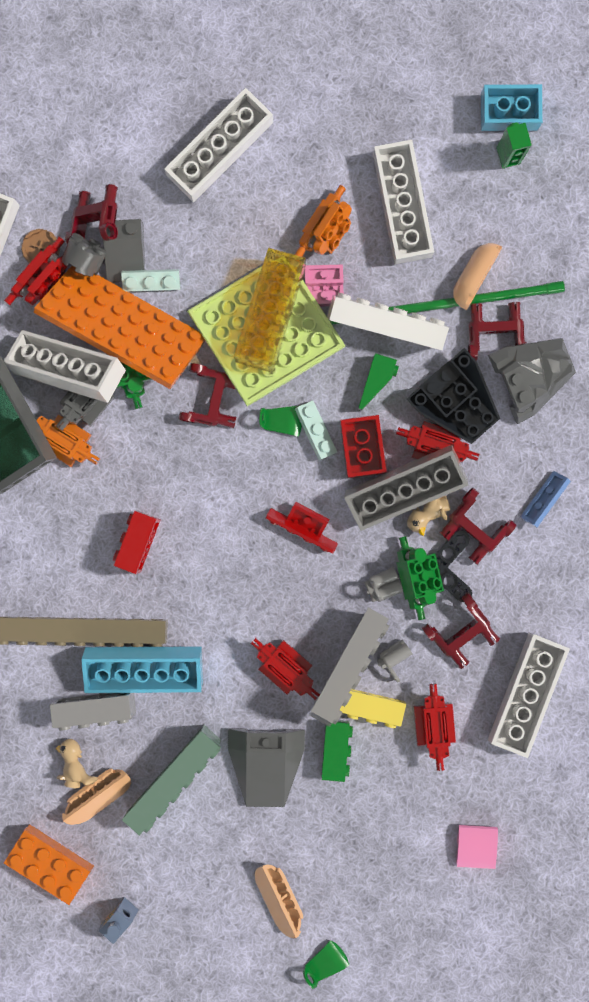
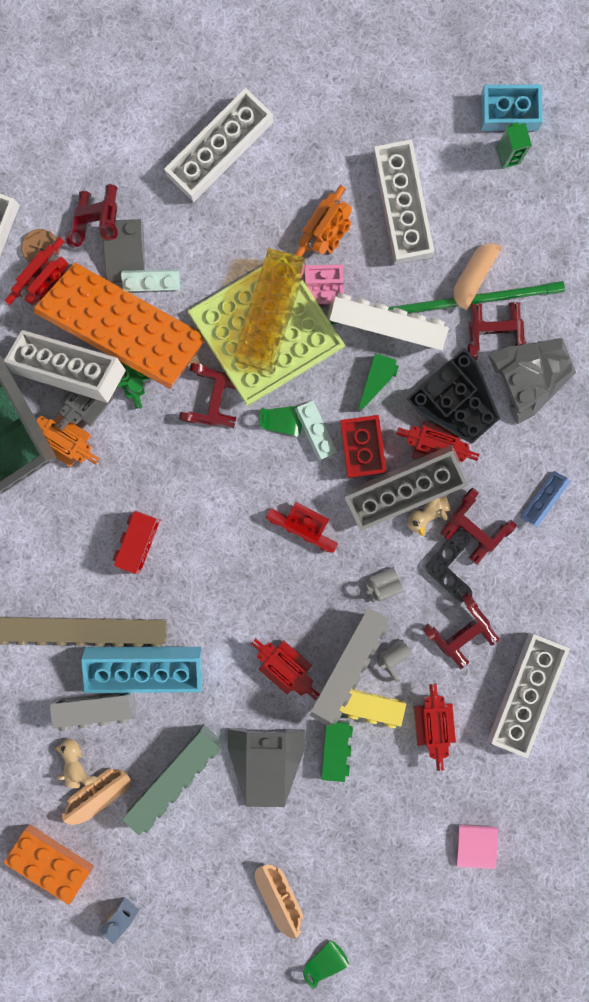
dark grey brick [62,233,106,276] -> none
green piece [396,536,444,620] -> none

